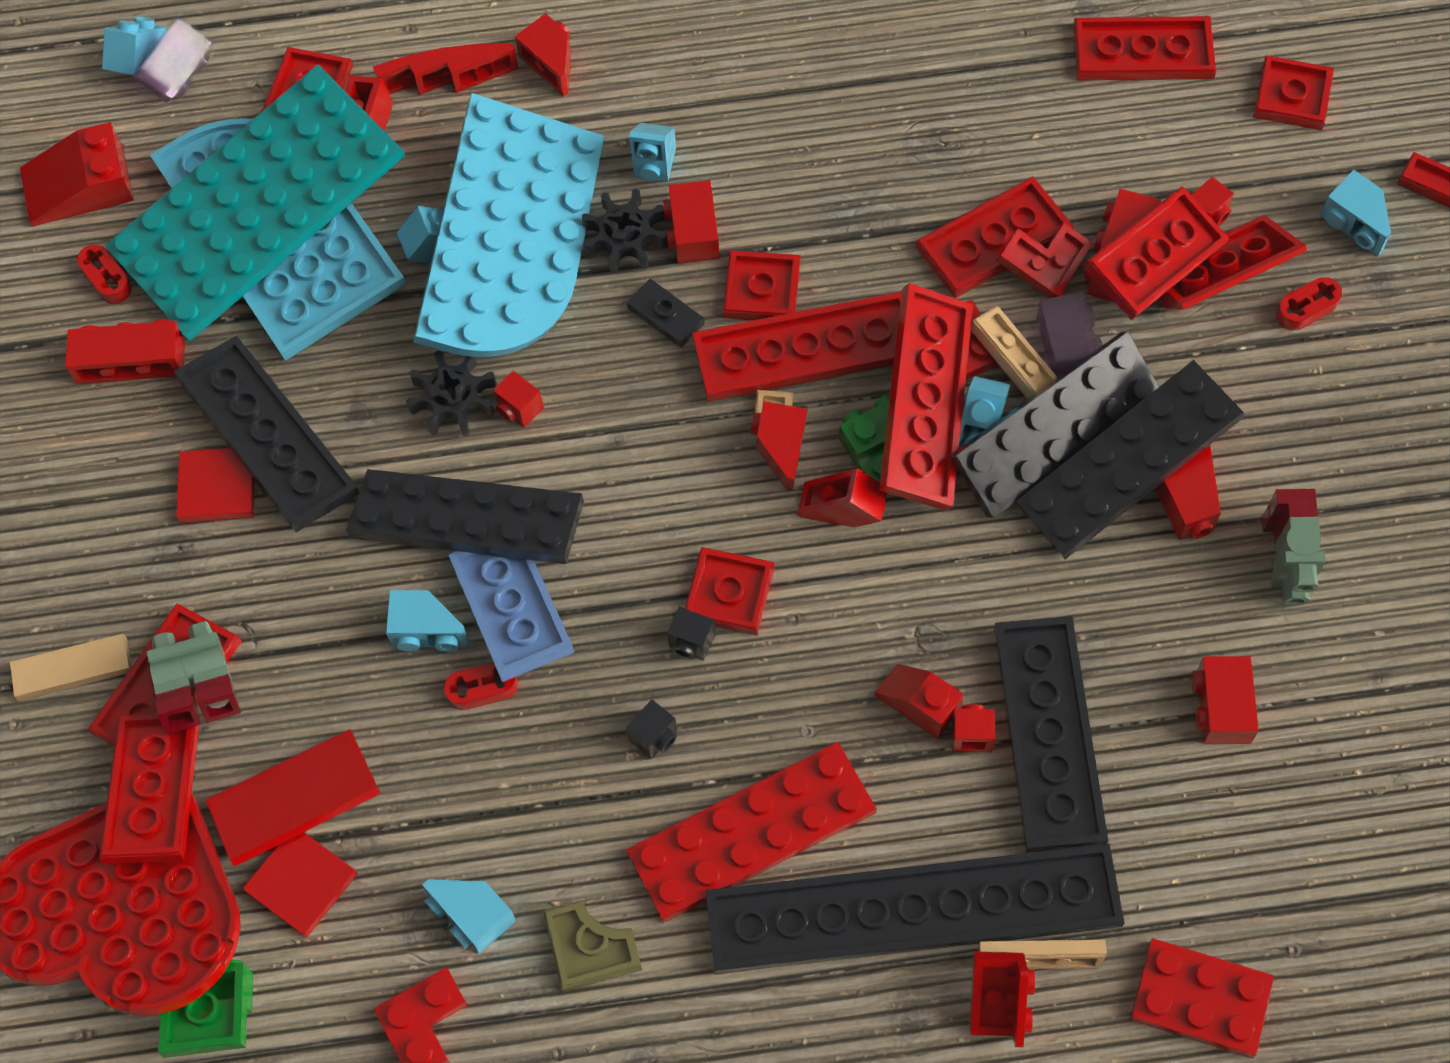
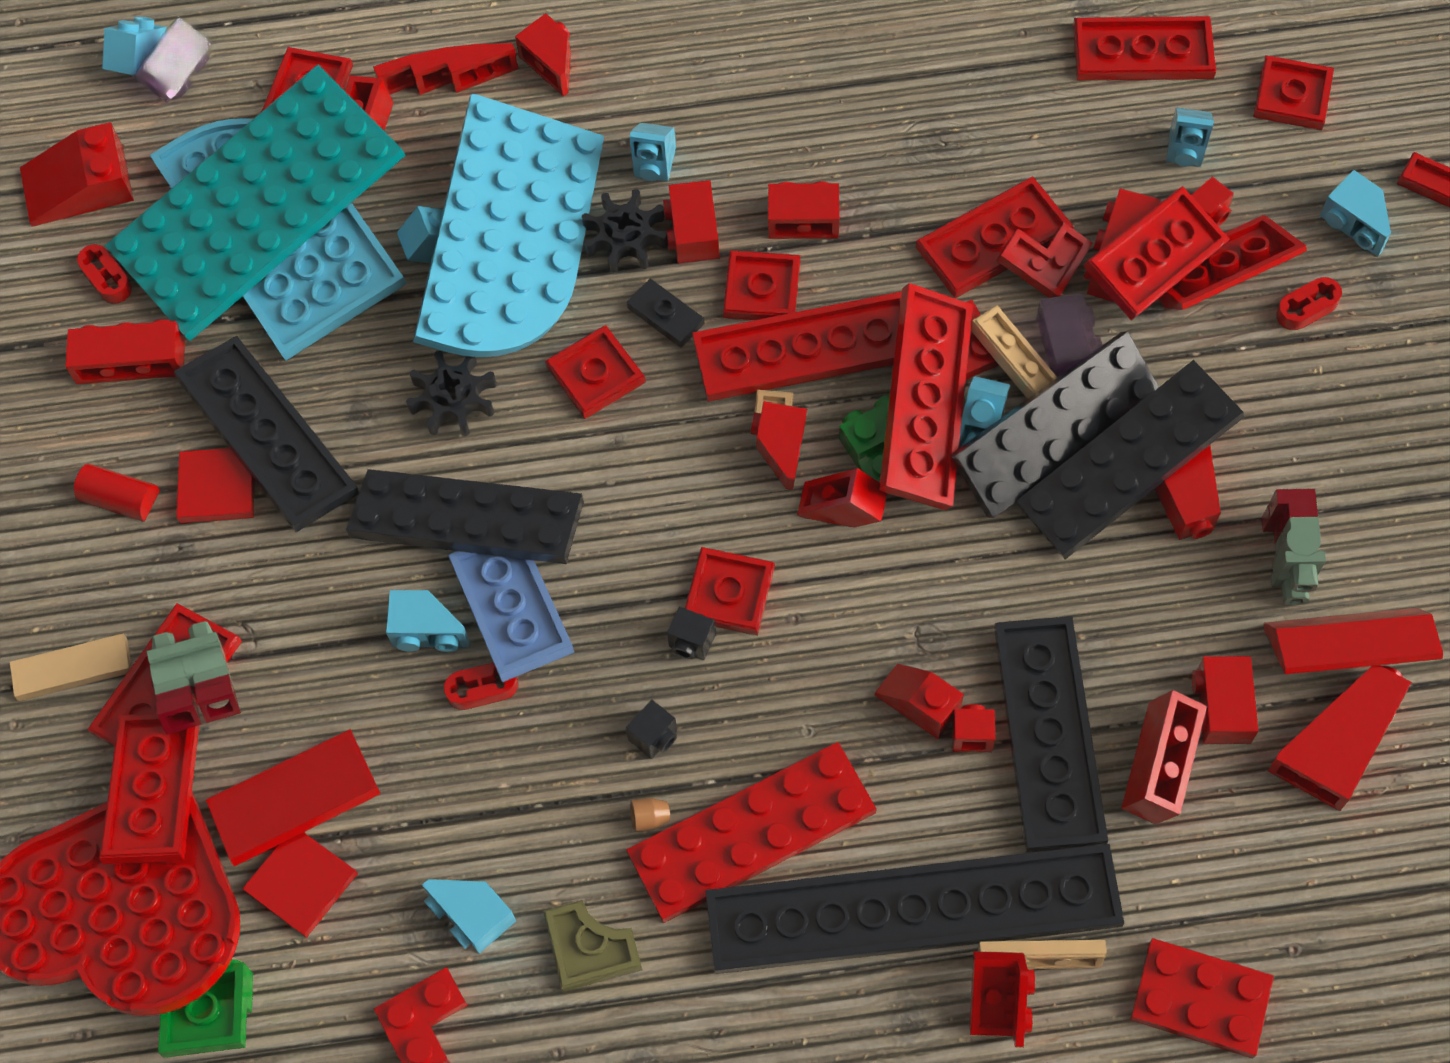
red plate [493,370,544,428] -> none
none -> red brick [74,463,160,522]
none -> red tile [545,325,646,419]
none -> medium nougat hose [630,798,670,832]
none -> red brick [768,181,840,239]
none -> red brick [1121,690,1207,825]
none -> medium azure slope [1166,107,1214,167]
none -> red slope [1263,608,1443,674]
none -> red slope [1268,665,1412,811]

